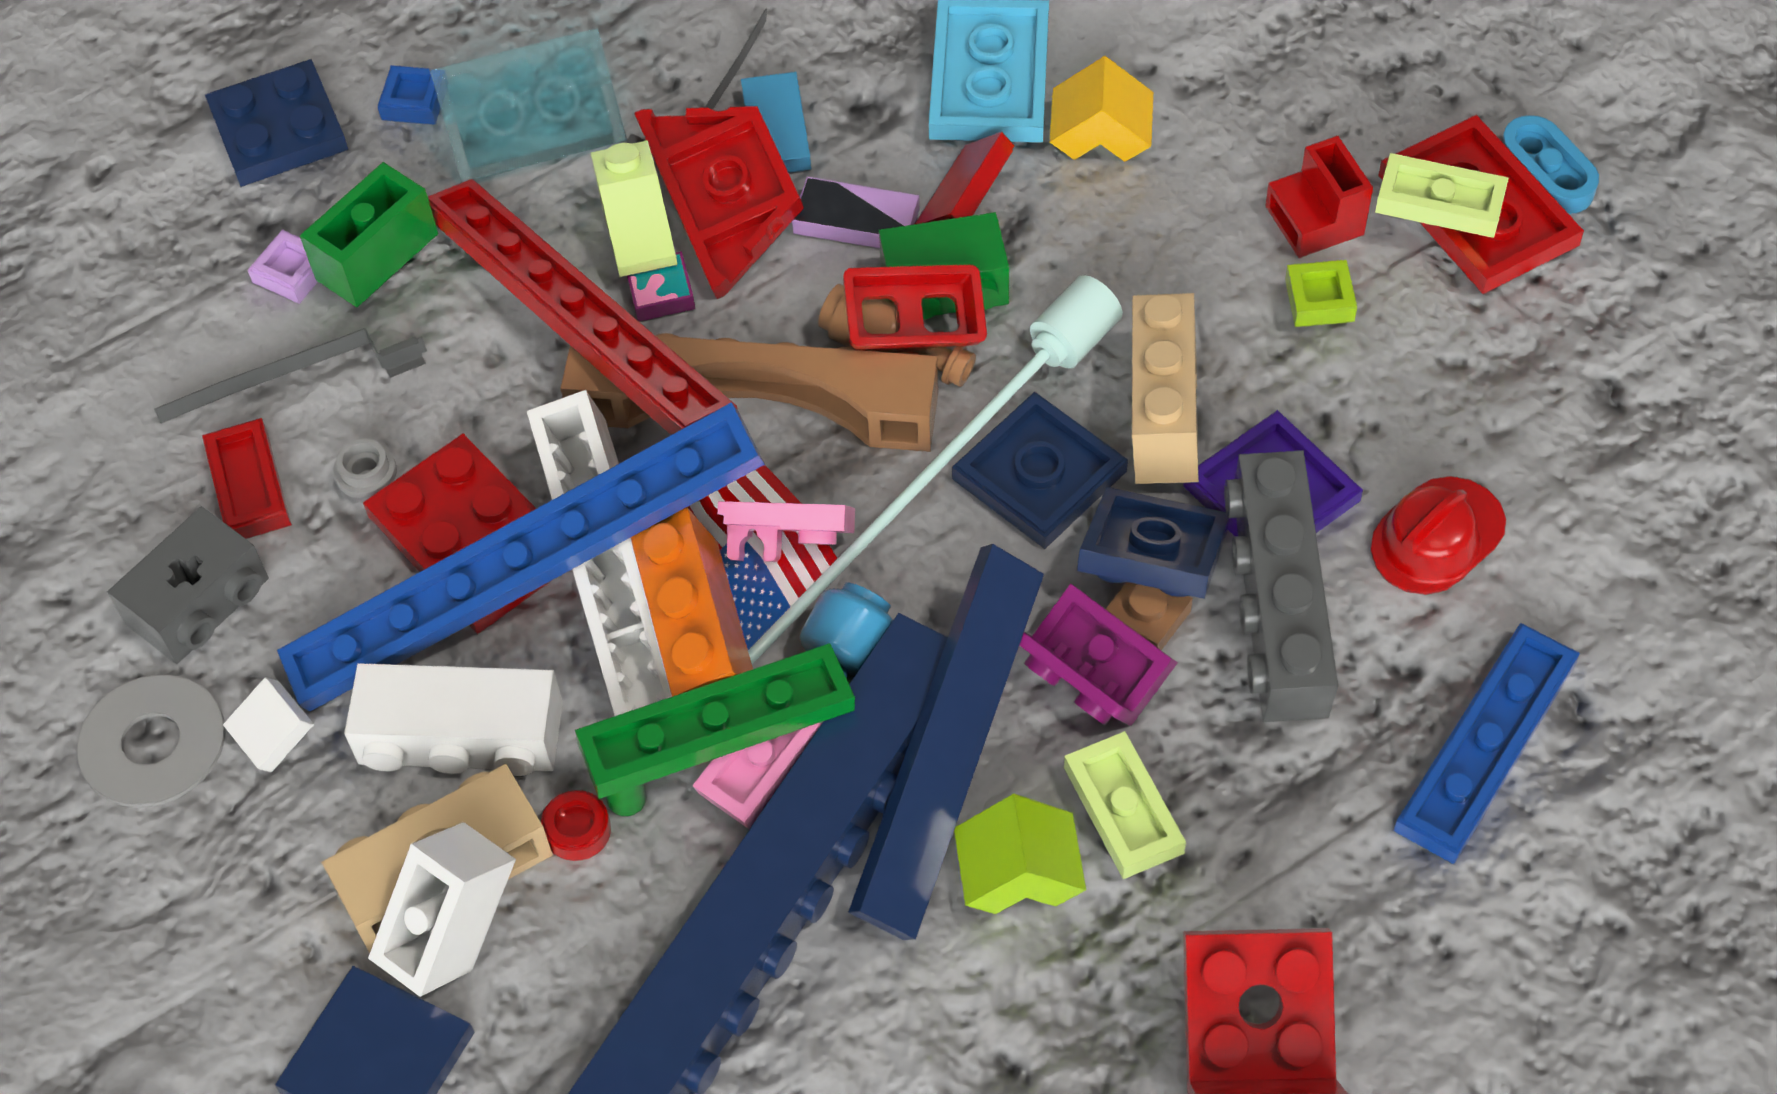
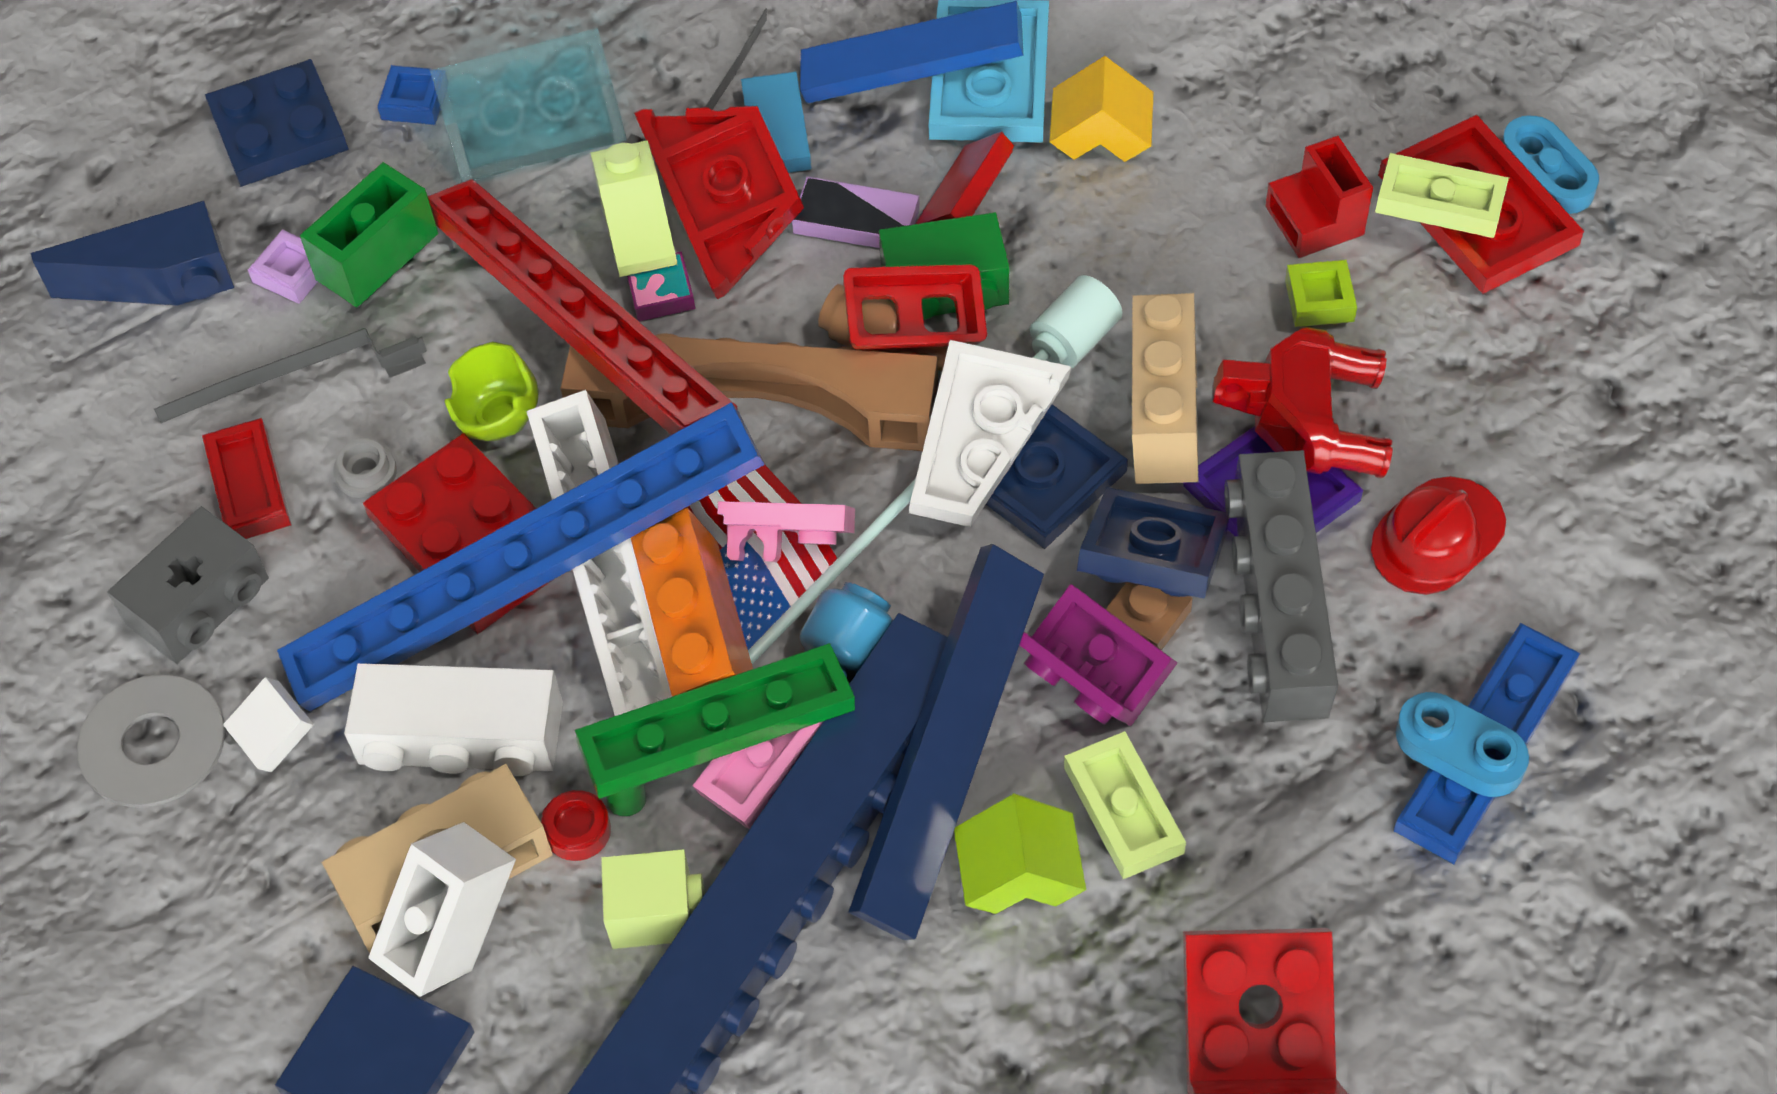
none -> dark blue slope [31,200,234,306]
none -> lime hair [444,341,539,441]
none -> yellowish green brick [601,849,705,949]
none -> blue tile [800,1,1024,104]
none -> white wing [909,340,1071,527]
none -> red connector [1212,327,1393,478]
none -> dark azure plate [1395,692,1529,797]

